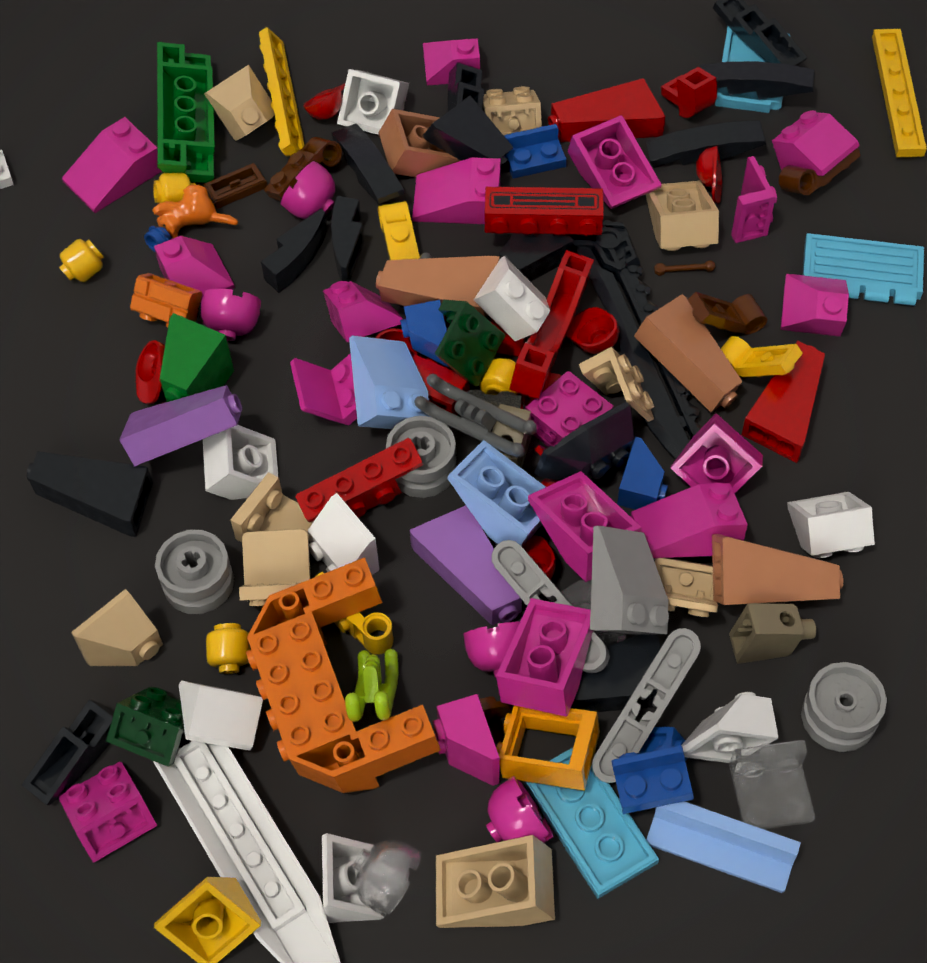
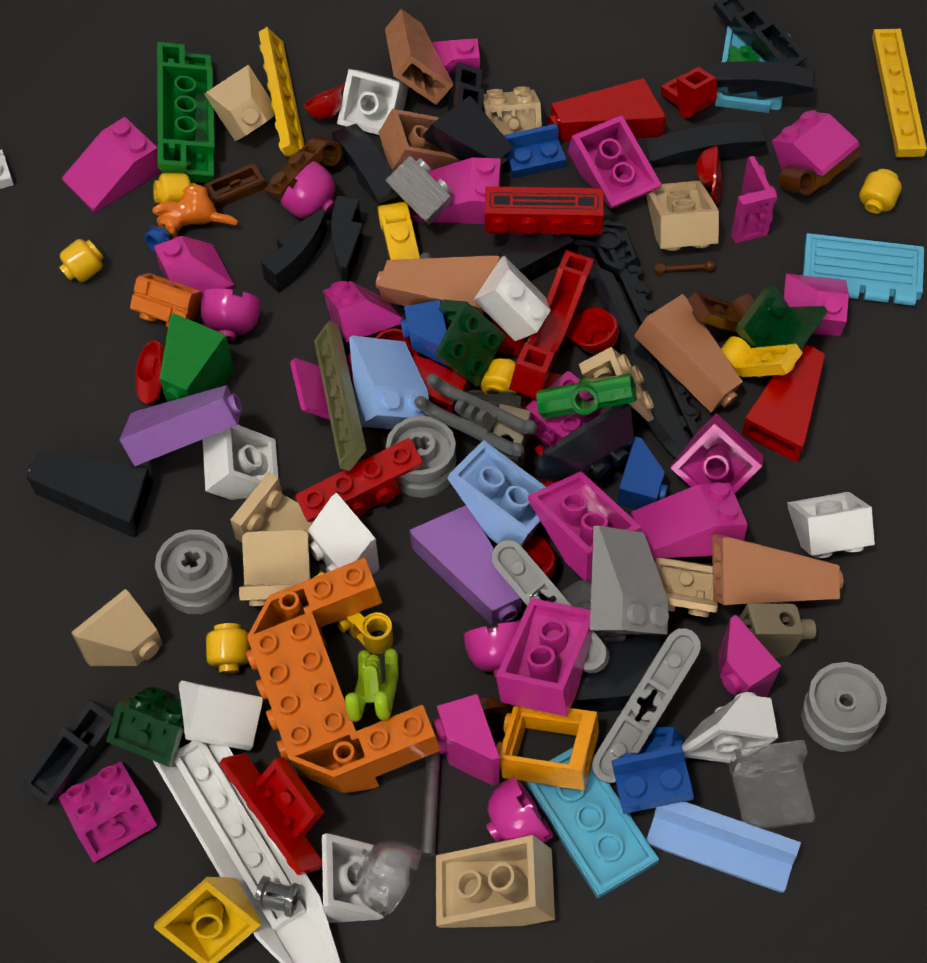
none -> red bracket [219,754,325,876]
none -> dark grey bush [254,876,300,918]
none -> olive tile [314,320,367,471]
none -> nougat slope [385,9,453,105]
none -> light grey brick [385,156,453,225]
none -> flat silver bar [421,752,440,858]
none -> green piece [536,373,637,419]
none -> dark pink slope [718,615,781,697]
none -> green plant [727,45,760,62]
none -> dark green bracket [735,285,828,350]
none -> yellow head [859,169,902,214]

